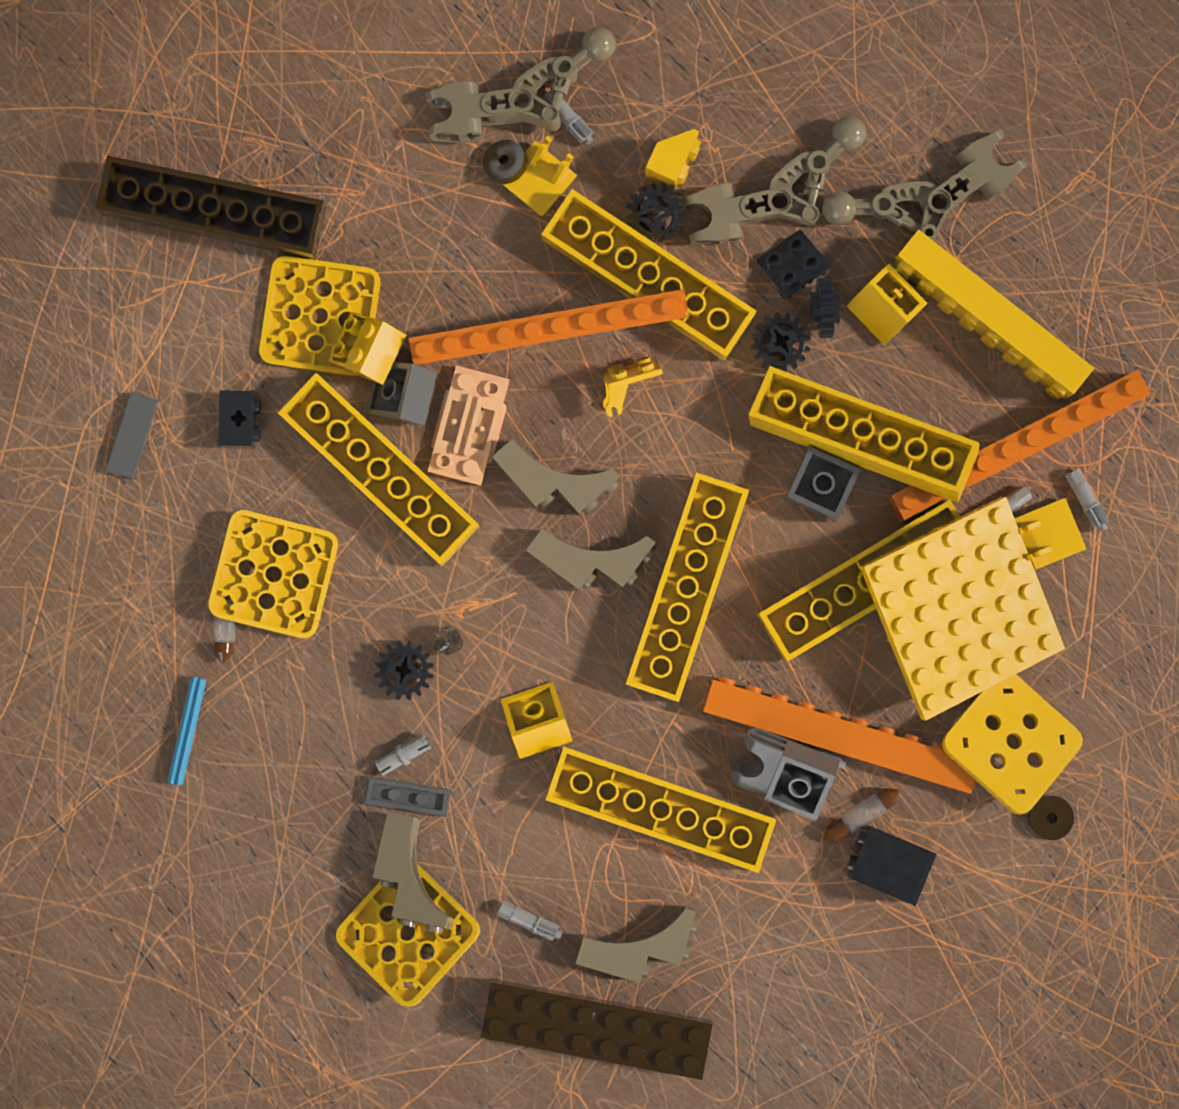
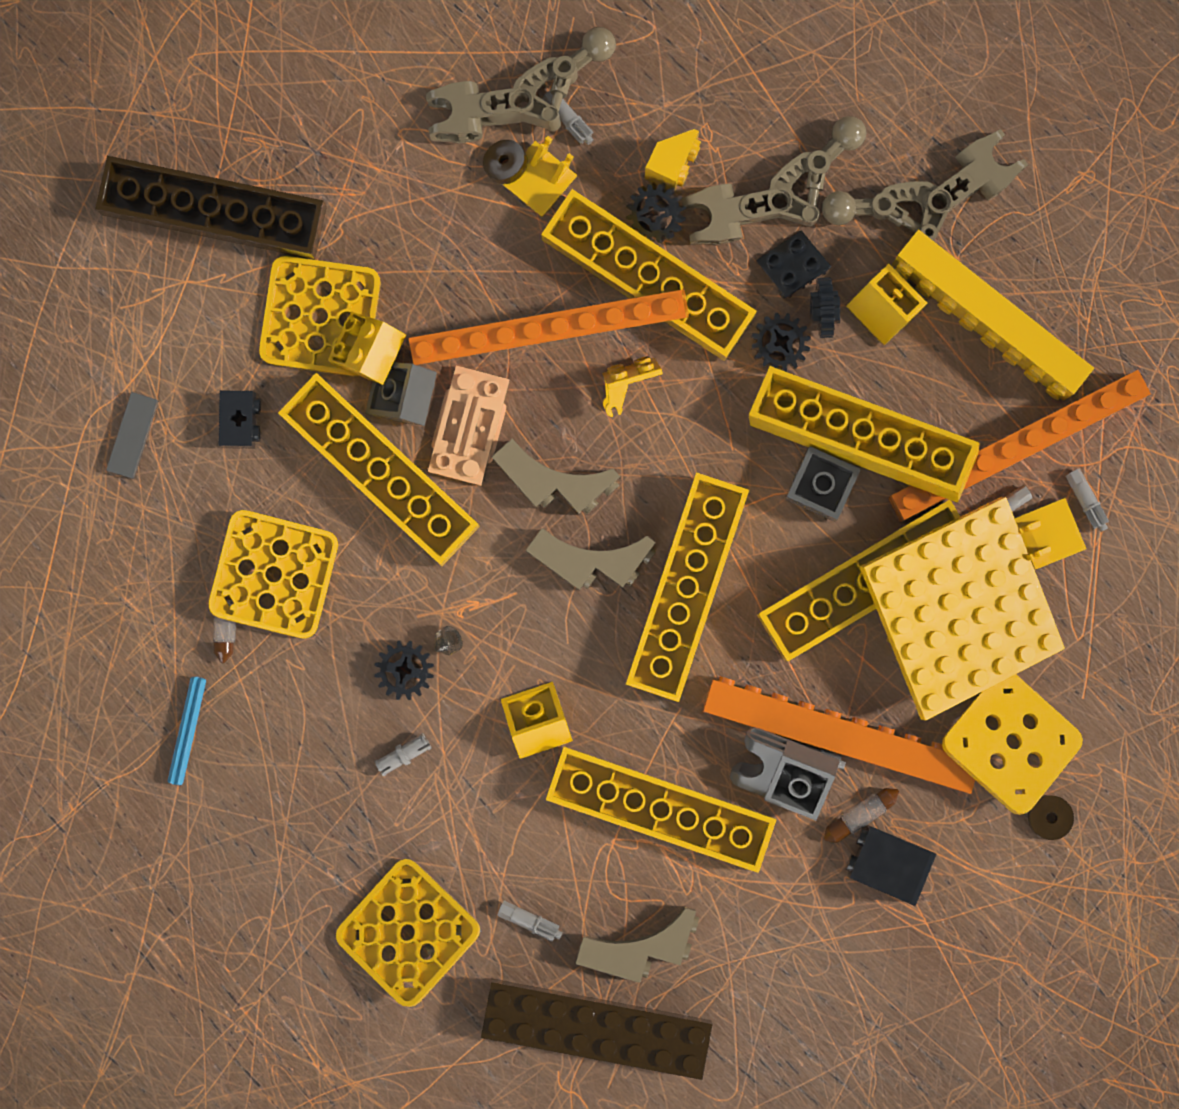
dark grey tile [364,776,451,817] -> none
dark tan arch [372,812,454,933] -> none

